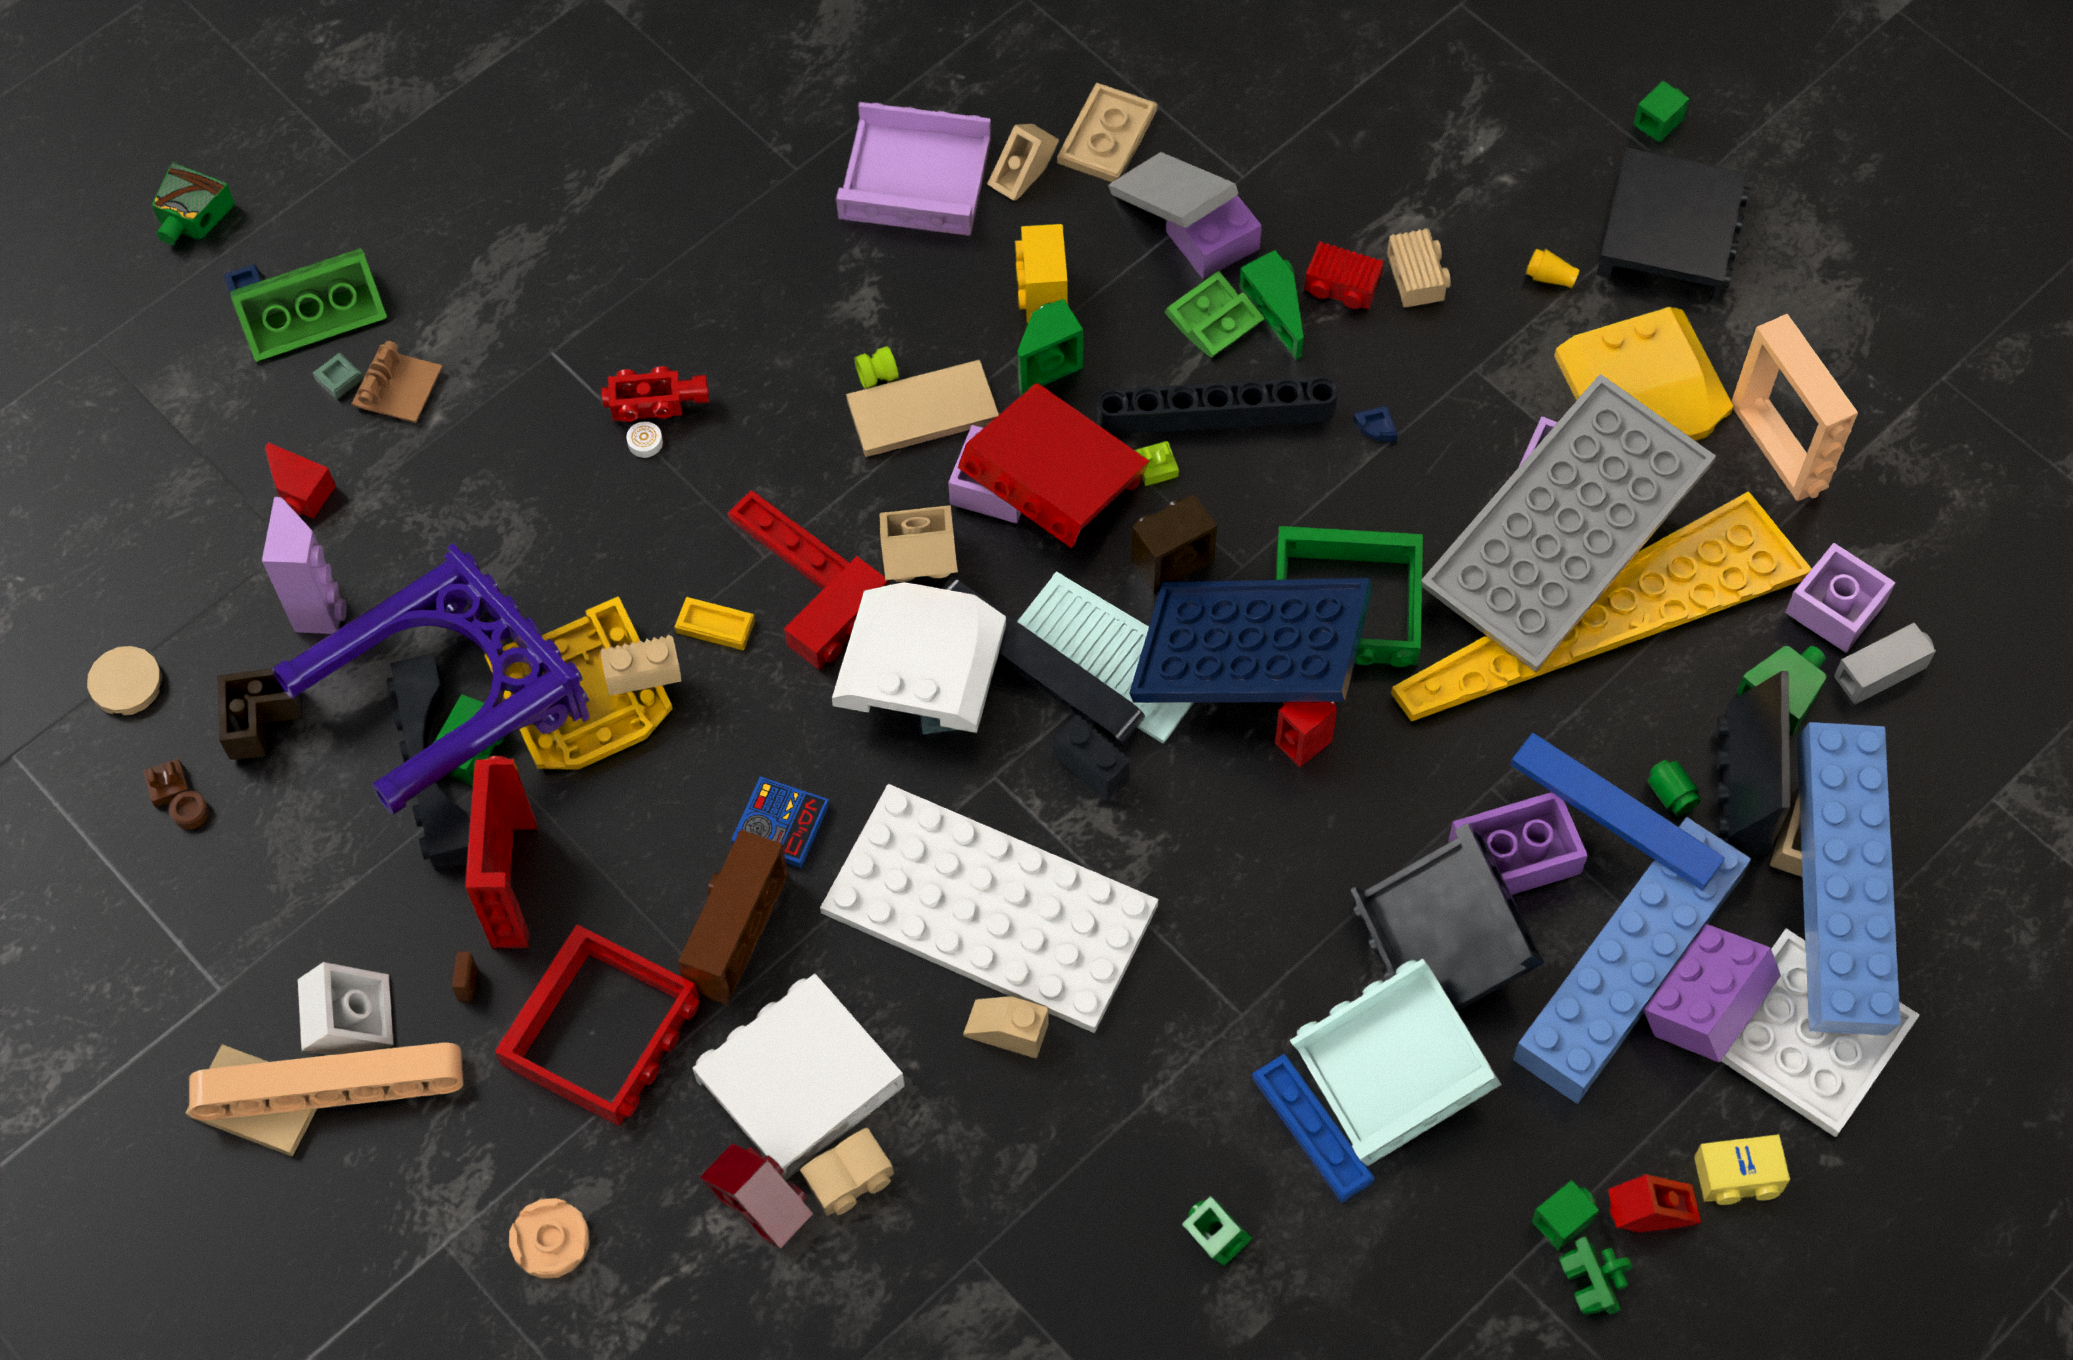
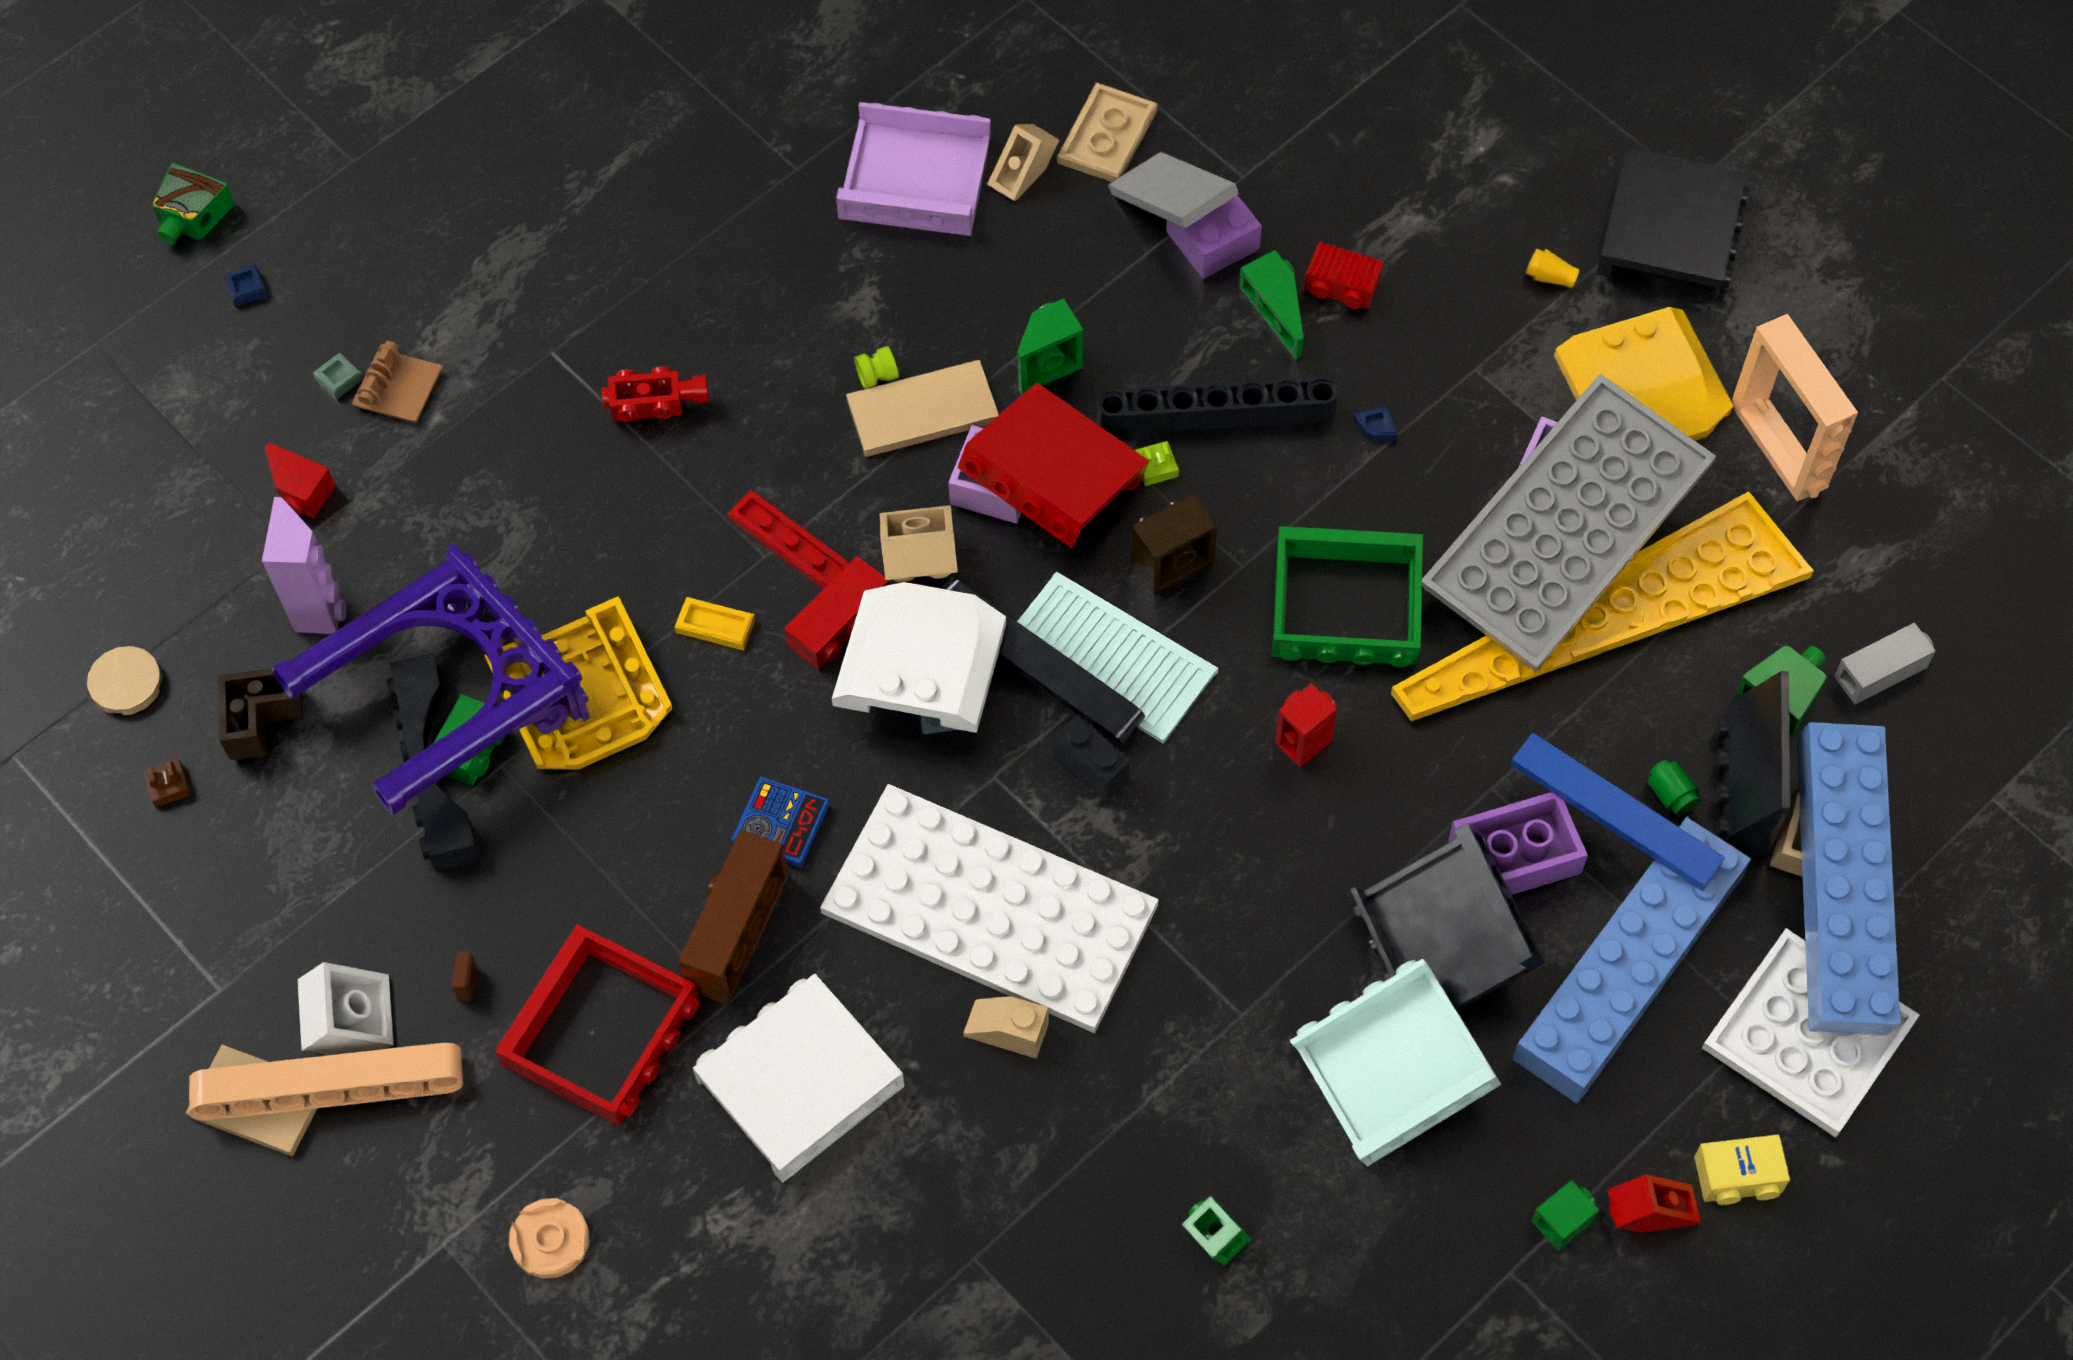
reddish brown tile [169,791,209,830] -> none
bright green slope [230,248,387,362] -> none
red panel [465,756,538,948] -> none
tan brick [600,635,681,696] -> none
white tile [626,422,663,458] -> none
brick [699,1143,813,1249] -> none
tan brick [800,1127,894,1216] -> none
yellow brick [1015,224,1068,323] -> none
dark blue plate [1129,578,1373,703] -> none
bright green slope [1165,271,1265,358] -> none
blue tile [1252,1053,1375,1203] -> none
tan brick [1387,228,1451,308] -> none
green hips [1559,1237,1633,1315] -> none
green brick [1633,81,1689,143] -> none
medium lavender brick [1643,923,1781,1063] -> none
lavender brick [1785,543,1896,653] -> none

